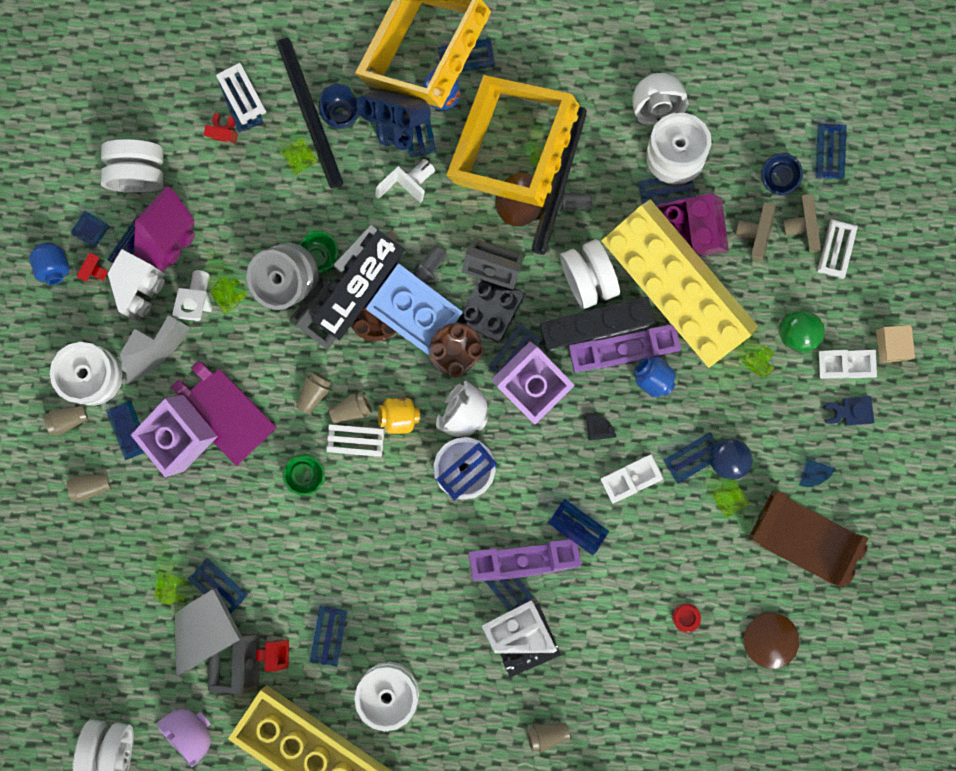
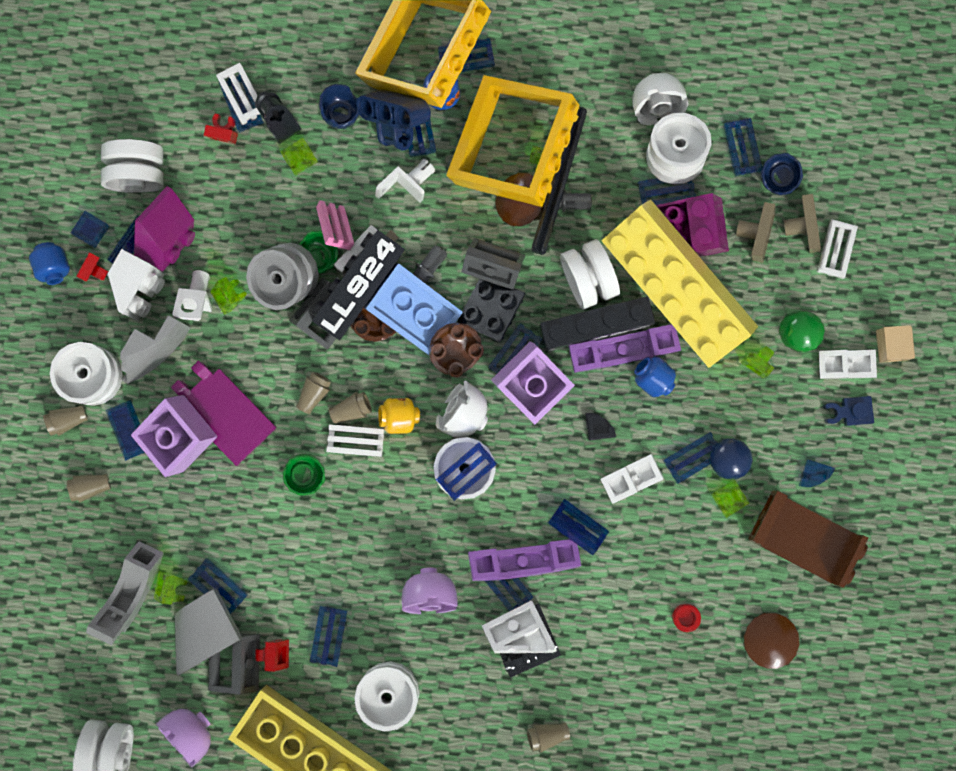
black axle [277,37,343,189] -> none
clear blue tile [815,123,847,180] -> none
none -> light grey arch [86,541,164,645]
none -> black piece [255,90,302,144]
none -> bright pink tile [316,200,354,250]
none -> lavender cylinder [401,568,458,614]
none -> tile [723,118,762,177]

